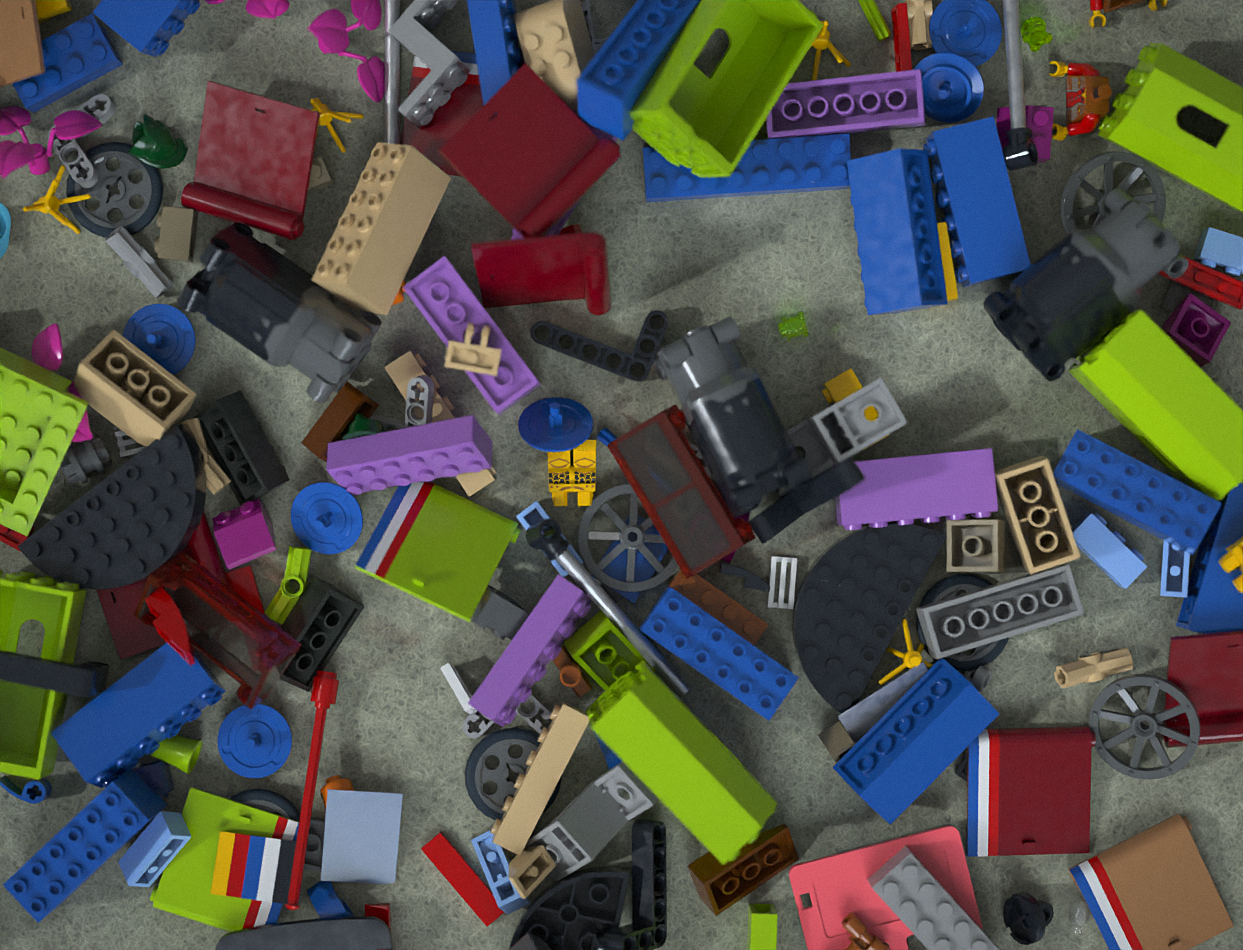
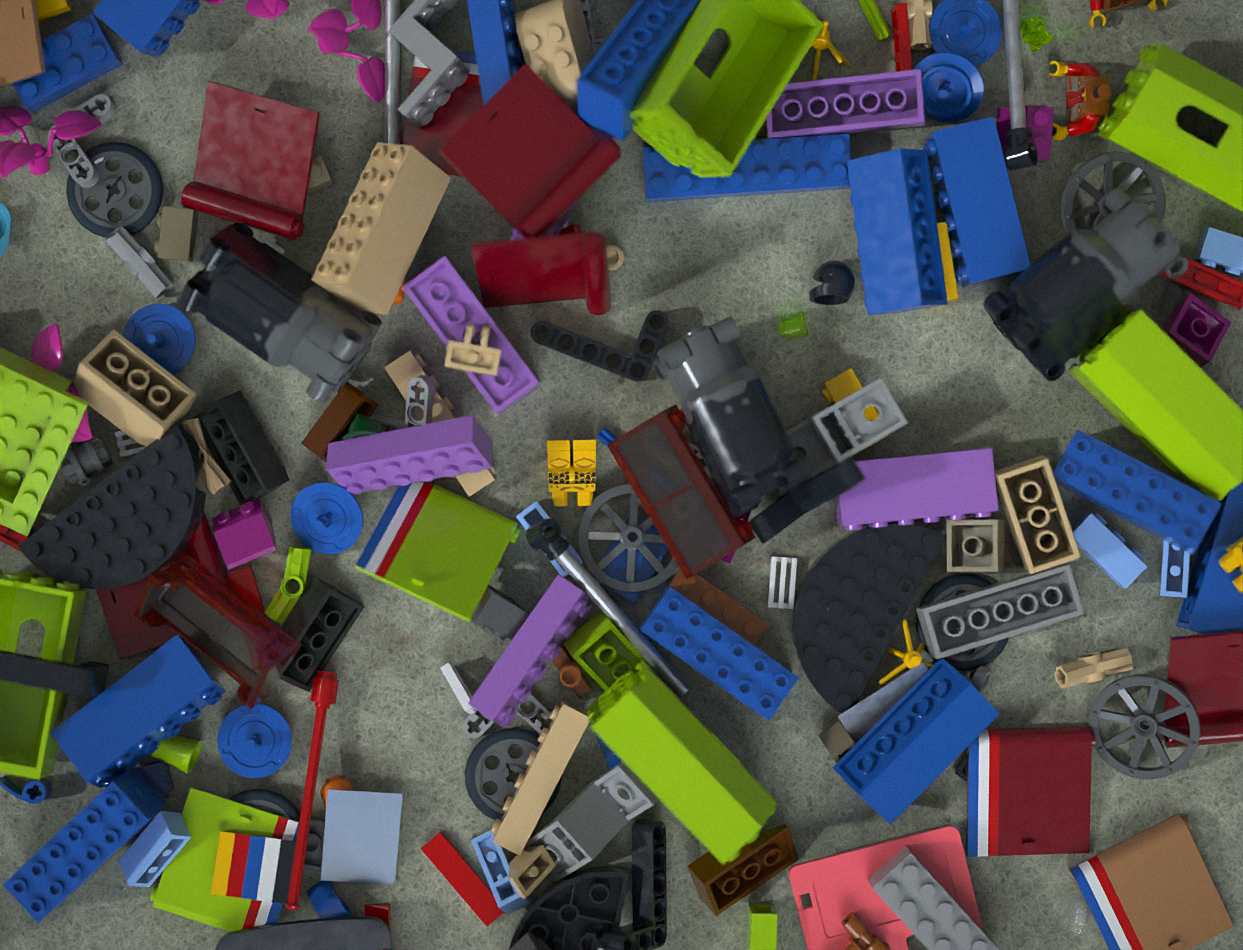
yellow plant [23,165,91,234] -> none
dark green helmet [128,114,188,169] -> none
red slope [145,587,195,666] -> none
yellow plant [310,98,364,153] -> none
blue piece [518,397,593,452] -> none
black slope [719,562,770,592] -> none
black tile [1003,892,1054,945] -> none
none -> tan plate [607,245,624,271]
none -> black helmet [809,260,855,305]

